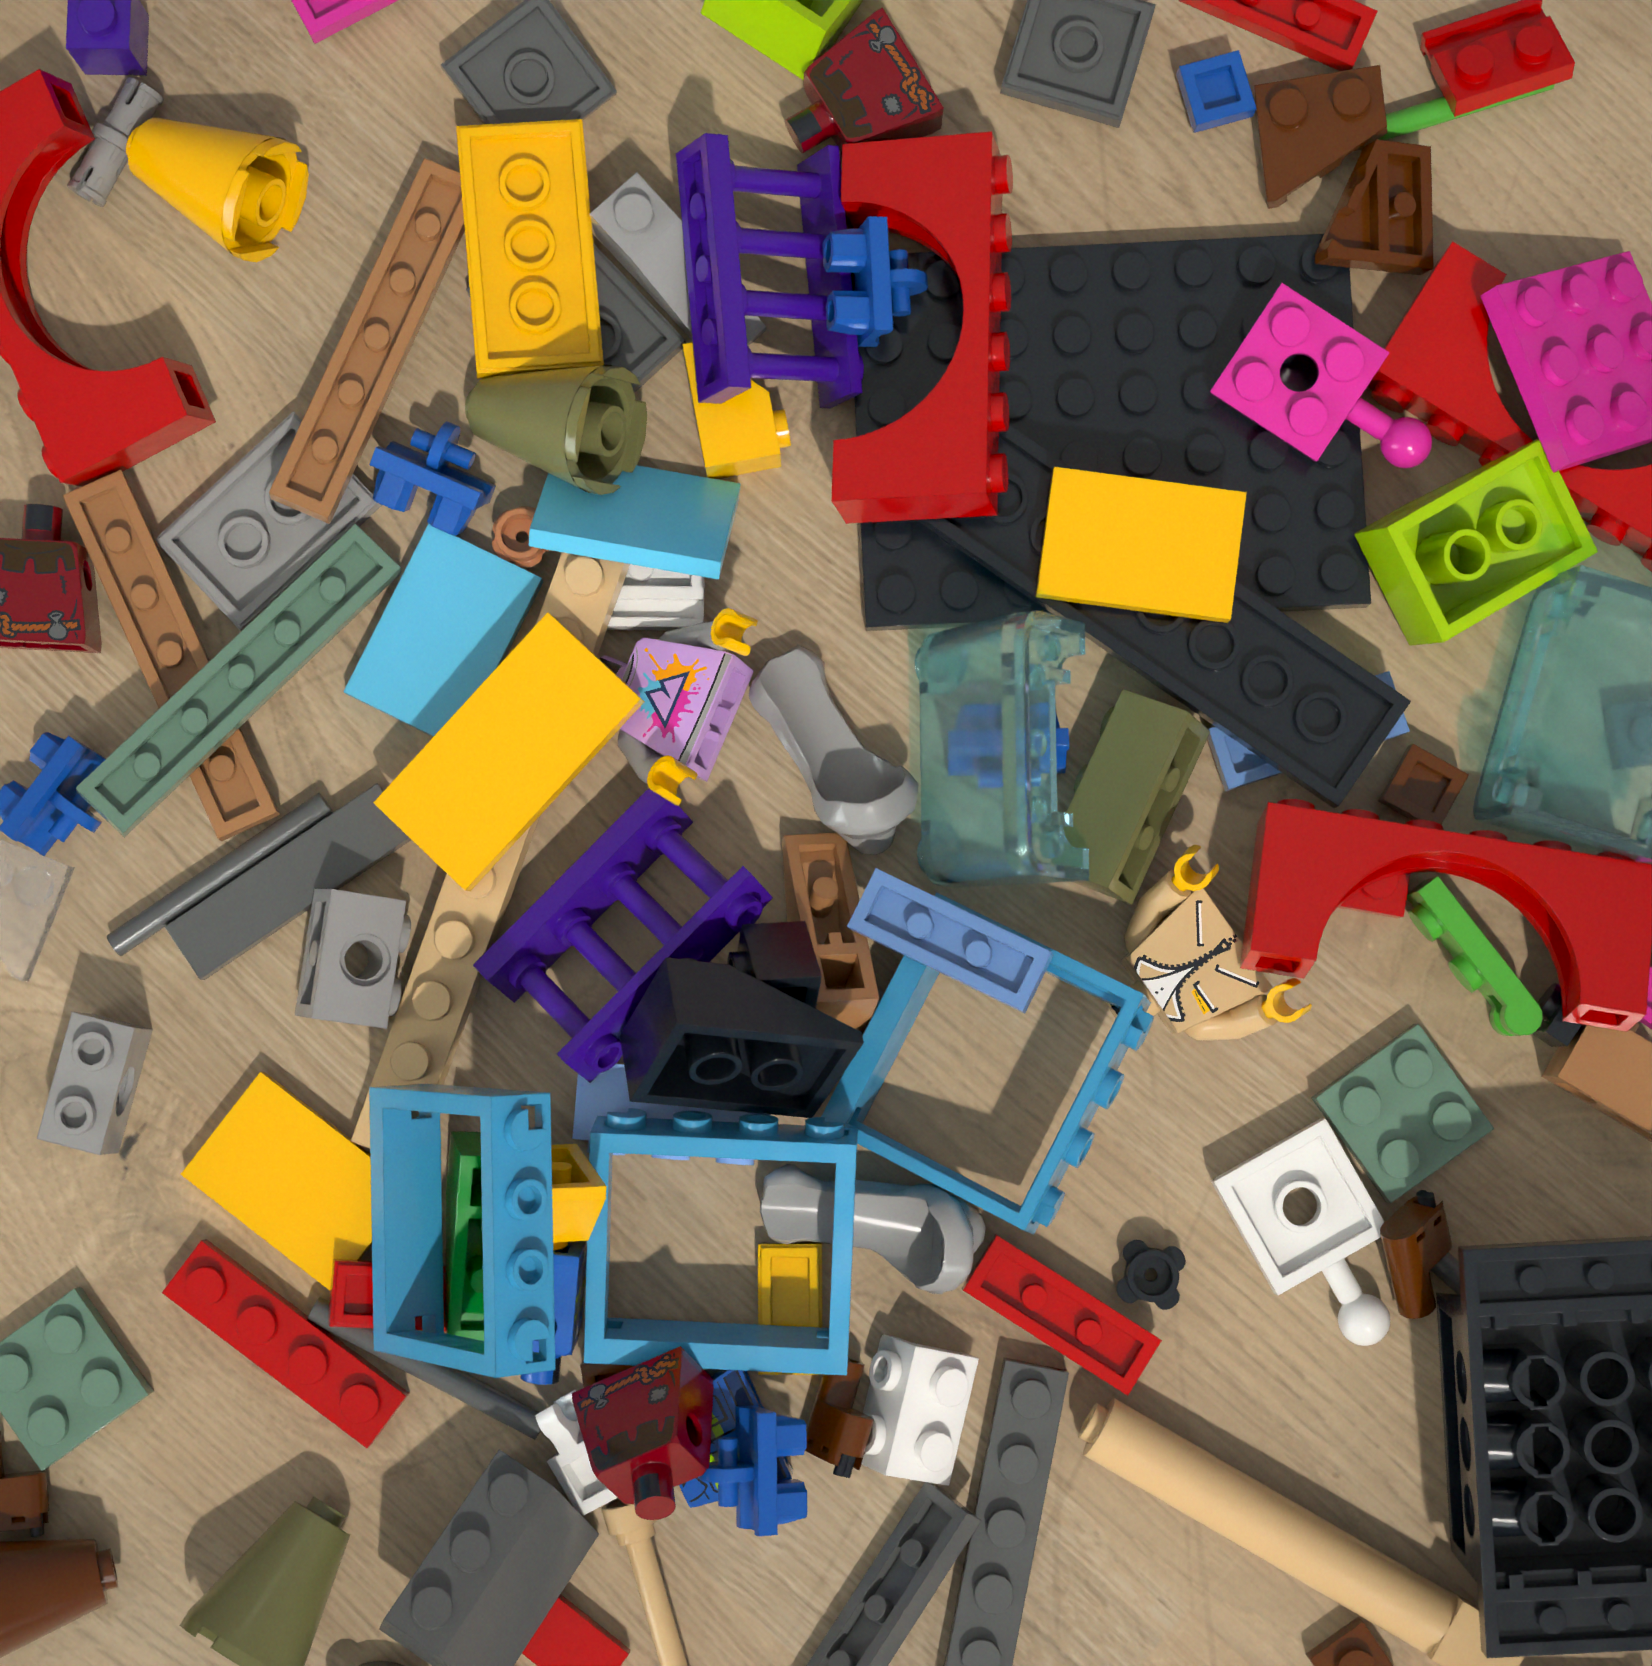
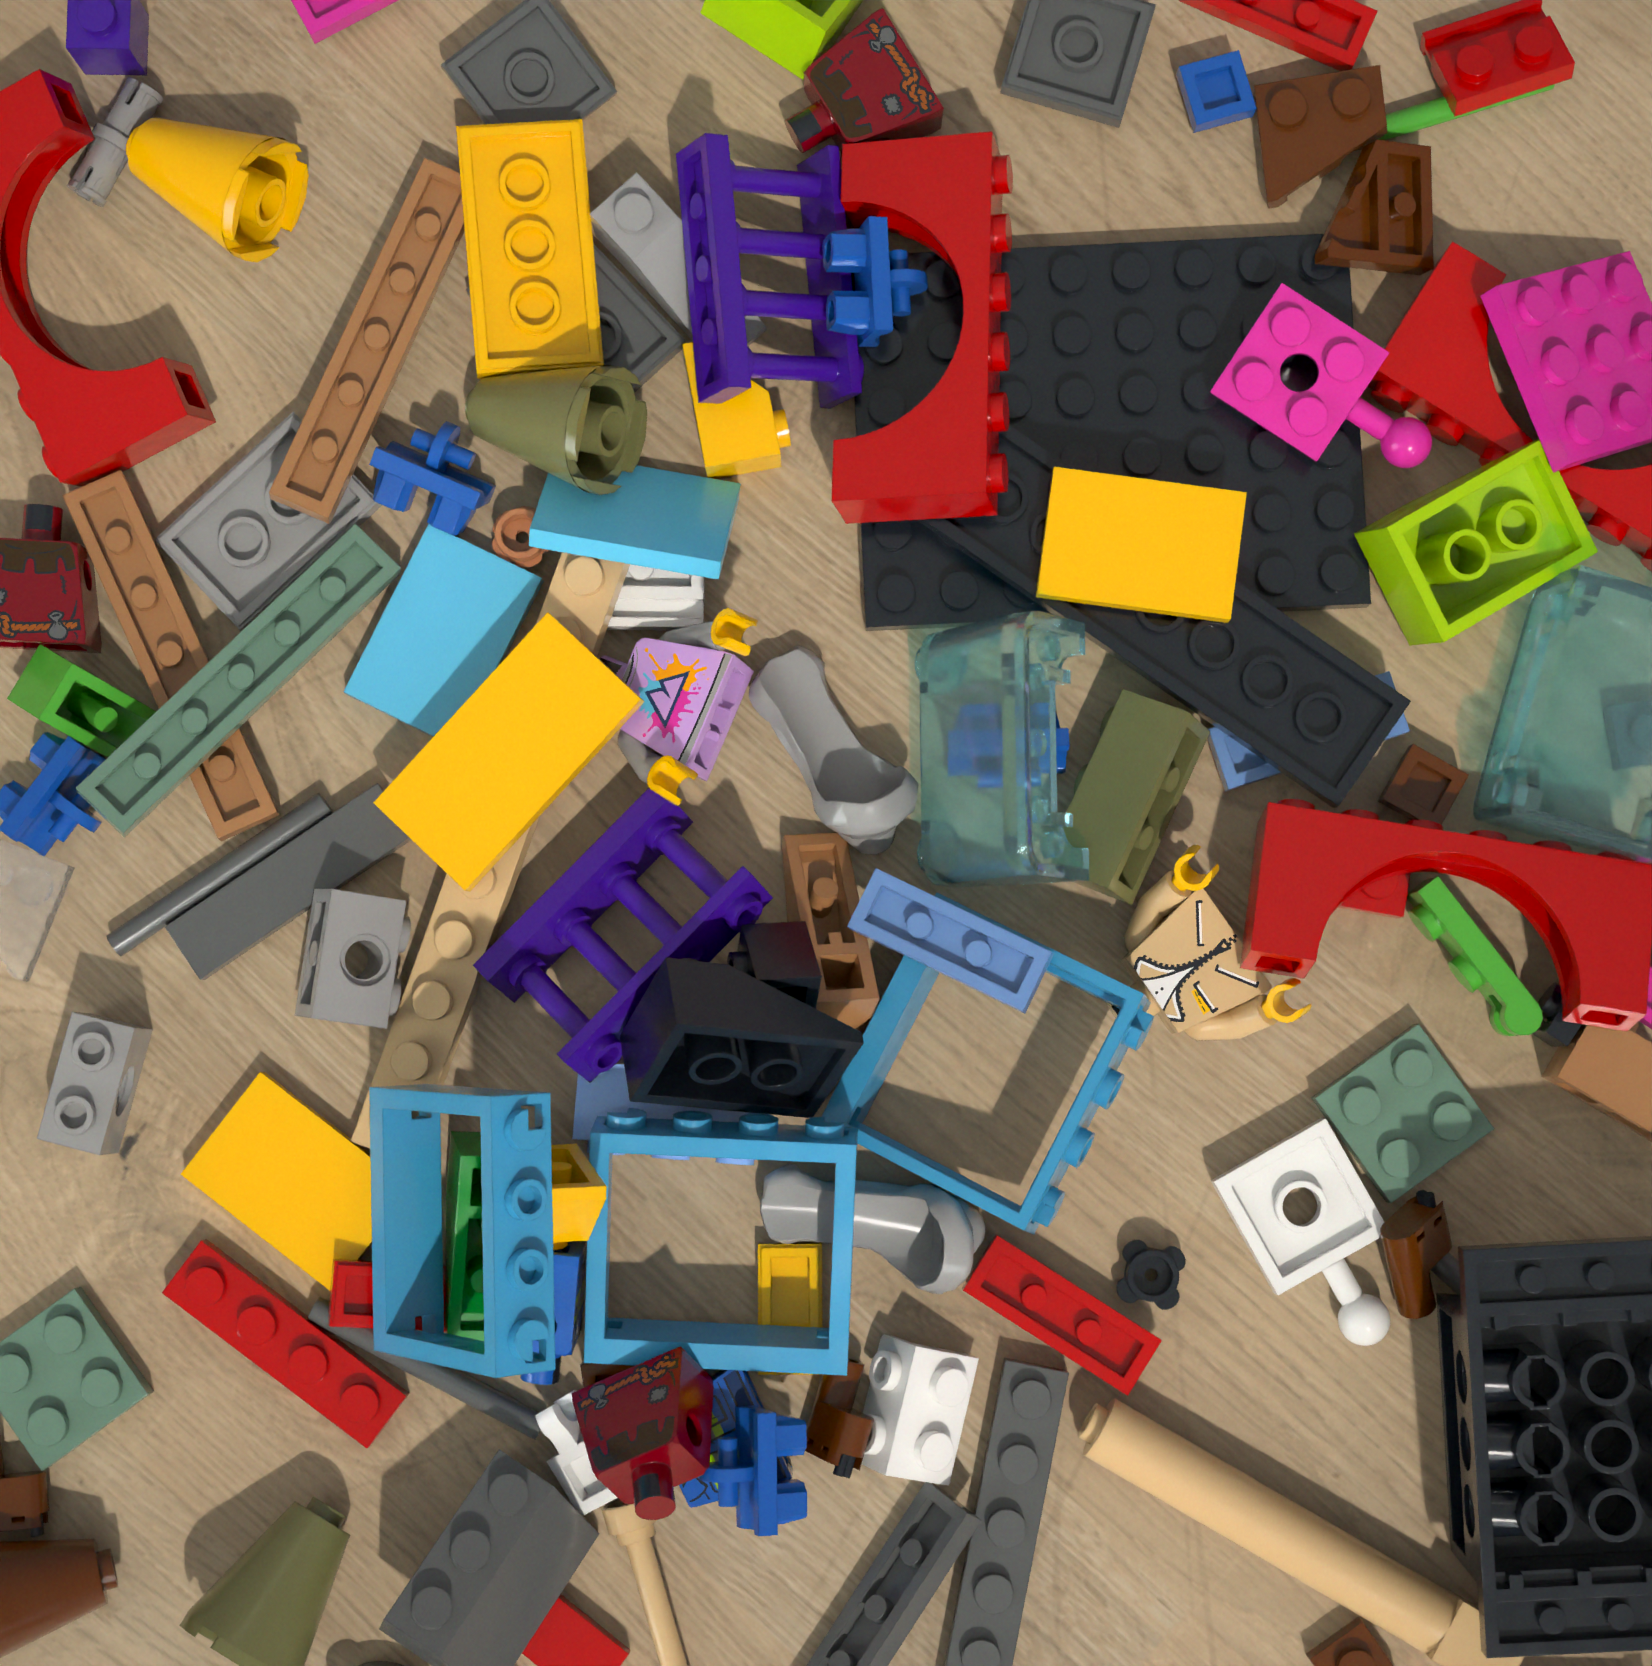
none -> bright green slope [7,644,156,757]

